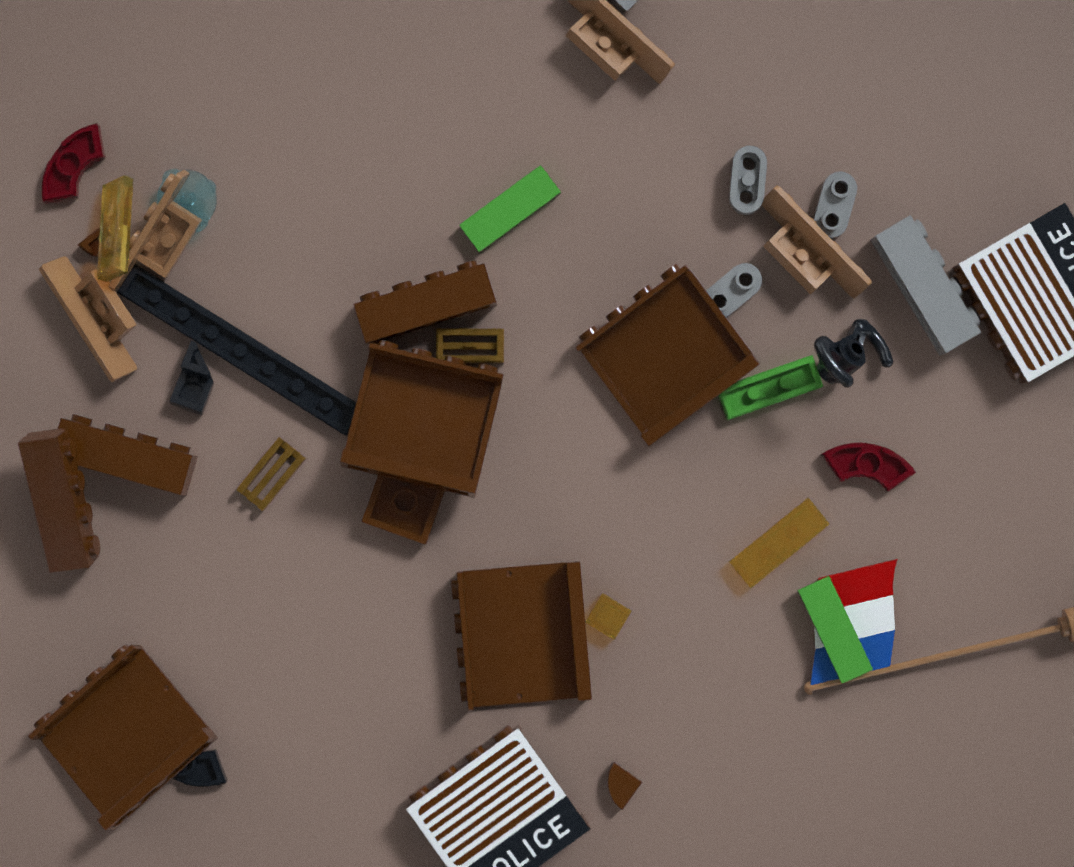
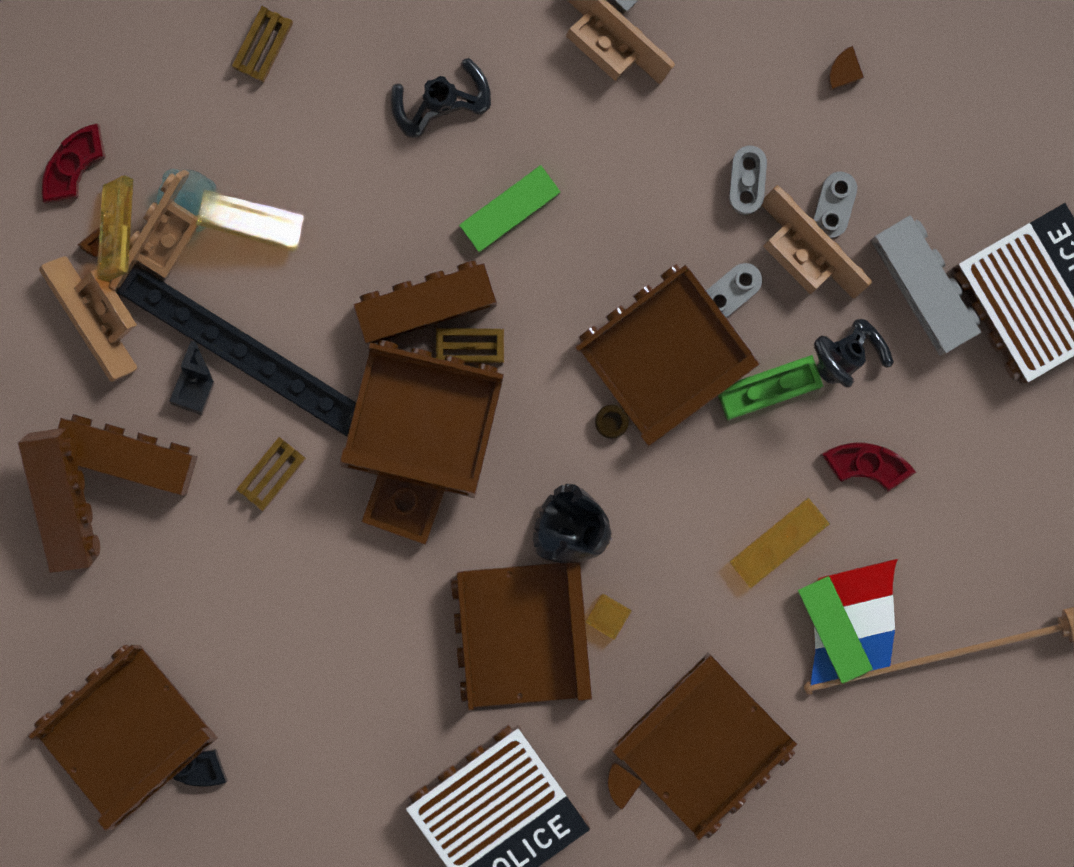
none -> clear yellow tile [196,189,303,251]
none -> pearl gold tile [232,6,293,83]
none -> black piece [390,58,491,138]
none -> black hair [533,483,612,563]
none -> dark brown tile [595,405,629,439]
none -> reddish brown panel [611,653,797,840]
none -> reddish brown tile [829,46,864,91]

